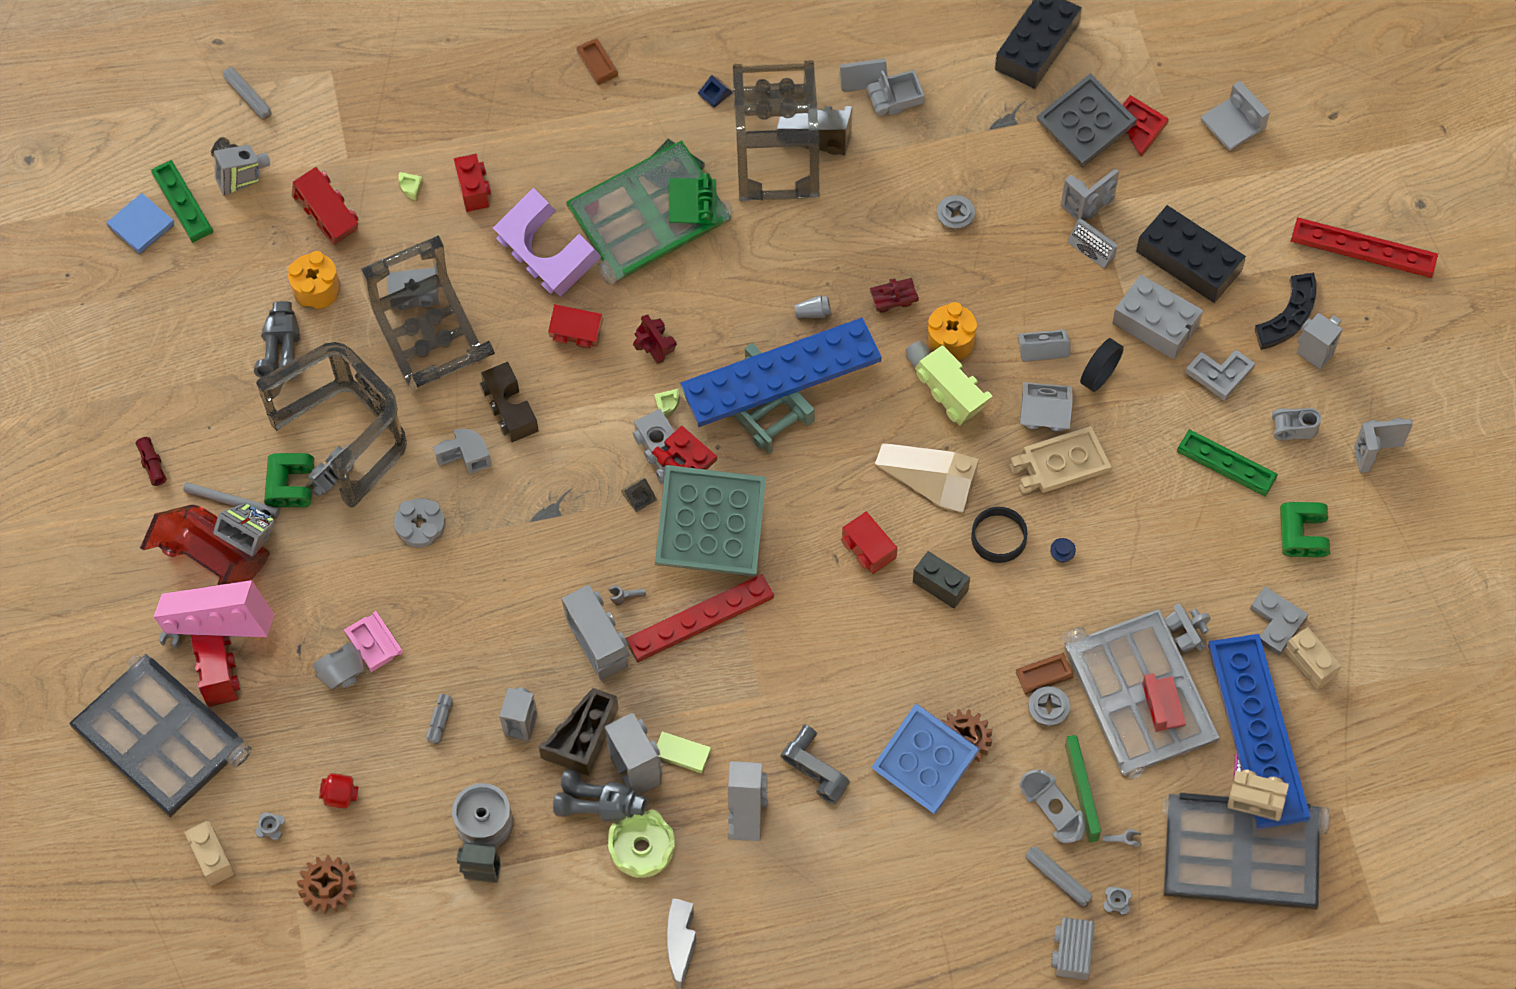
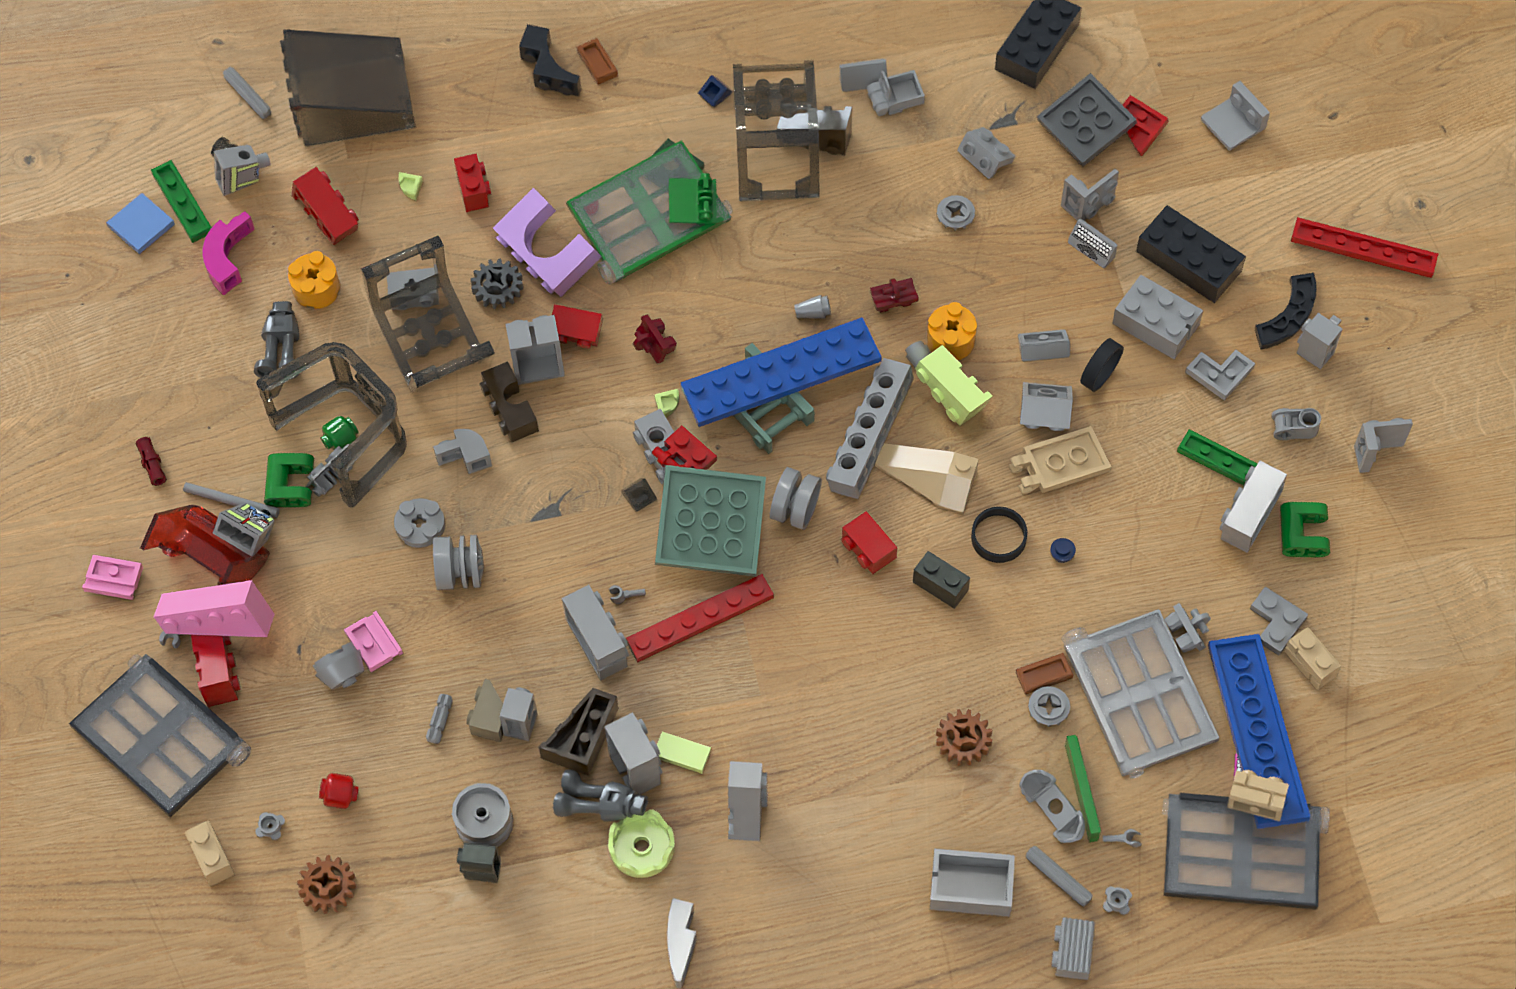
dark grey beam [780,725,850,804] -> none
medium blue plate [871,703,981,814] -> none
panel [1142,673,1186,732] -> none
none -> bright pink plate [82,555,143,600]
none -> dark pink arch [203,211,255,296]
none -> clear smoke windscreen [280,29,416,147]
none -> green head [320,416,359,450]
none -> light grey wheel [433,535,484,590]
none -> dark tan slope [466,679,504,742]
none -> dark grey gear [471,259,524,309]
none -> light grey piece [505,315,565,385]
none -> black arch [519,24,581,96]
none -> light grey wheel [770,467,822,530]
none -> light grey brick [826,358,914,499]
none -> light grey piece [930,849,1015,917]
none -> light grey bracket [958,127,1016,179]
none -> piece [1219,461,1287,553]

